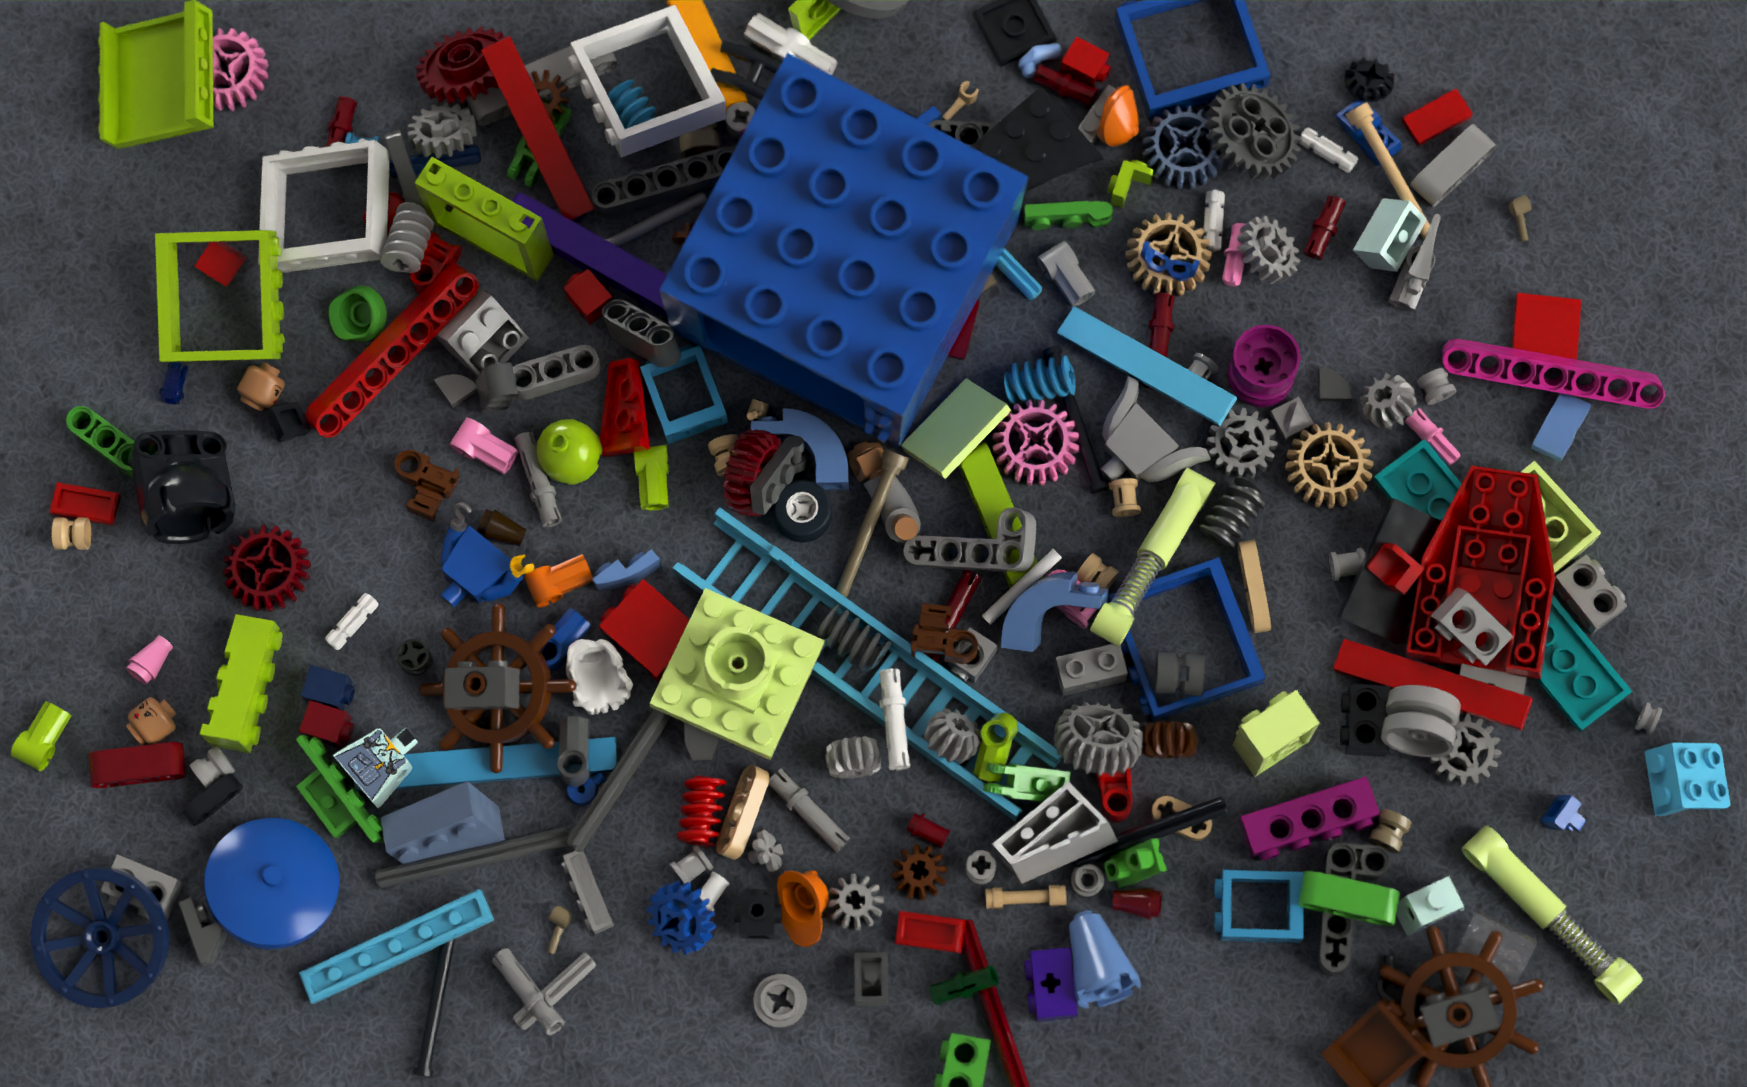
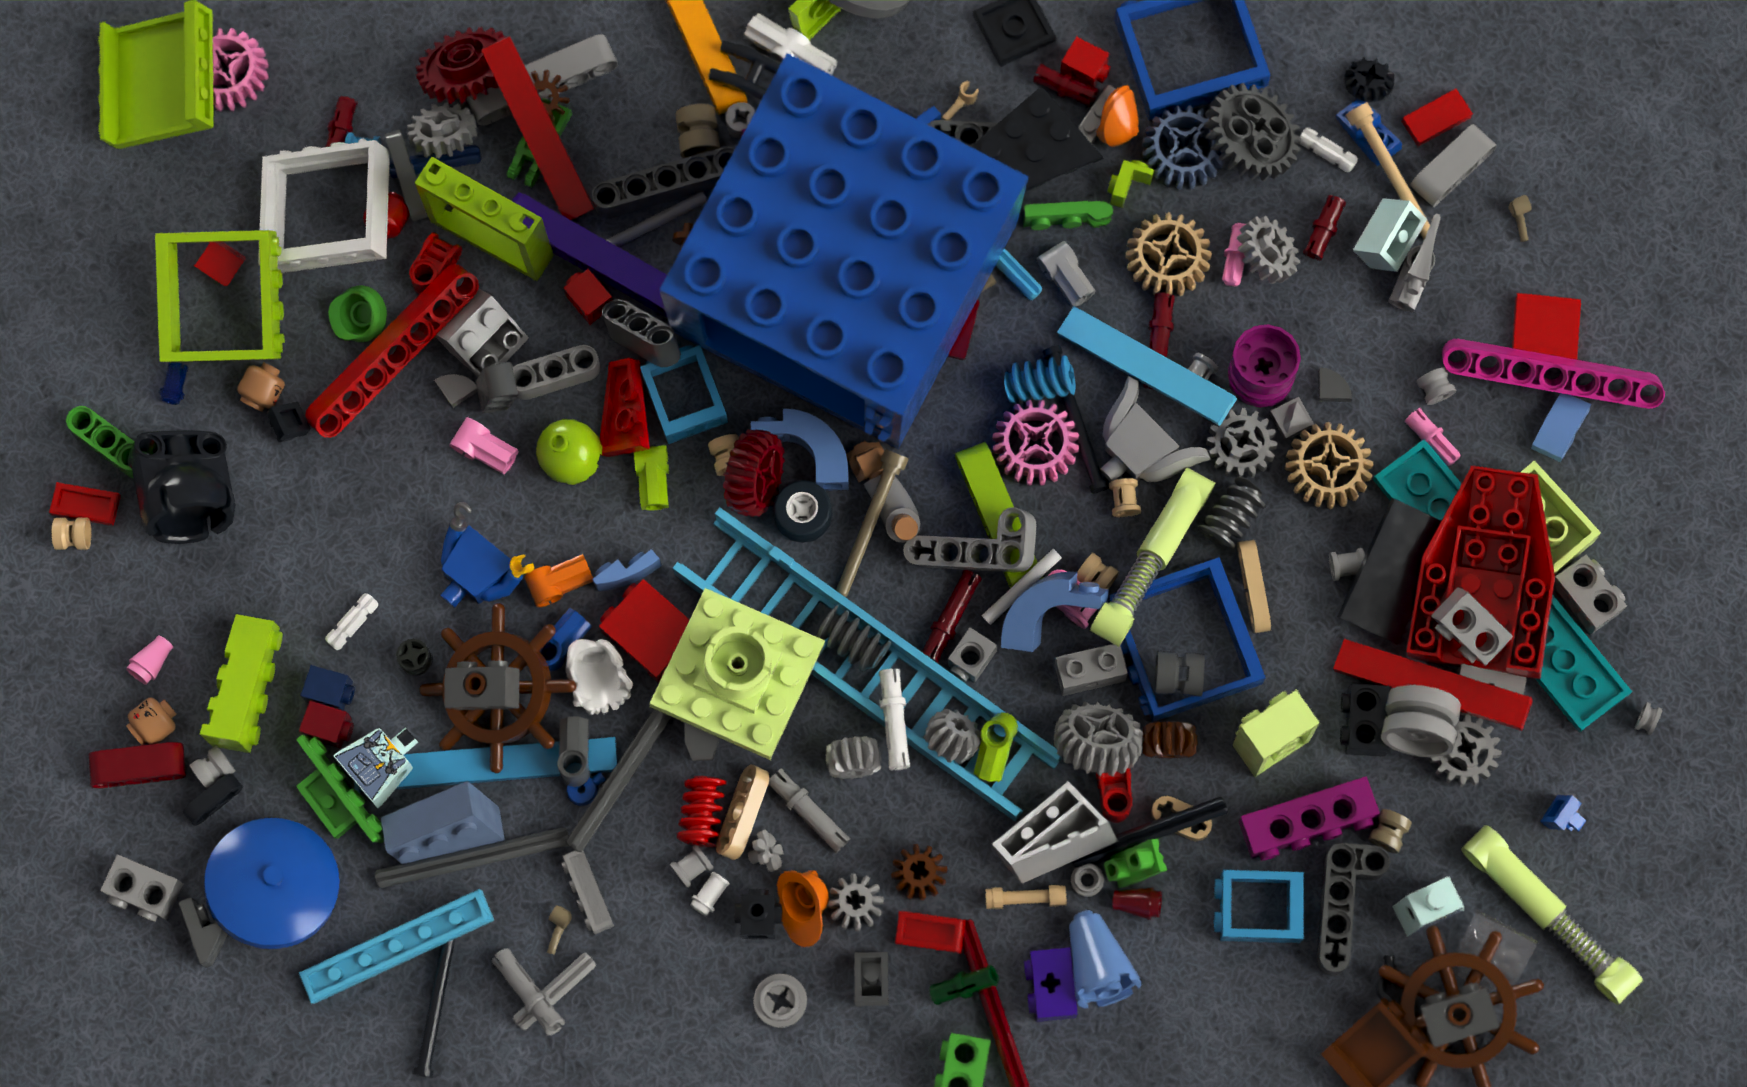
lime piece [11,701,72,771] -> none
dark blue wheel [31,867,169,1008] -> none
dark red gear [222,525,311,612] -> none
light grey piece [380,202,434,273] -> none
reddish brown piece [394,450,460,522] -> none
dark brown cone [477,509,527,547] -> none
light grey pin [514,432,562,527] -> none
white window [568,5,726,157] -> none
dark azure piece [608,79,659,148] -> none
blue gear [646,881,716,955] -> none
tan hand [746,399,770,420] -> none
dark grey plate [750,435,806,515] -> none
yellowish green tile [901,378,1011,479] -> none
dark red pin [906,813,951,849] -> none
reddish brown piece [911,603,978,664] -> none
light grey bush [966,850,996,885] -> none
bright green hinge [983,763,1071,802] -> none
light blue arm [1018,43,1062,78] -> none
blue cap [1140,241,1200,281] -> none
white axle [1203,190,1225,252] -> none
bright green beam [1298,871,1400,926] -> none
light grey gear [1360,373,1417,430] -> none
red panel [1366,542,1424,594] -> none
medium azure bracket [1644,743,1730,816] -> none

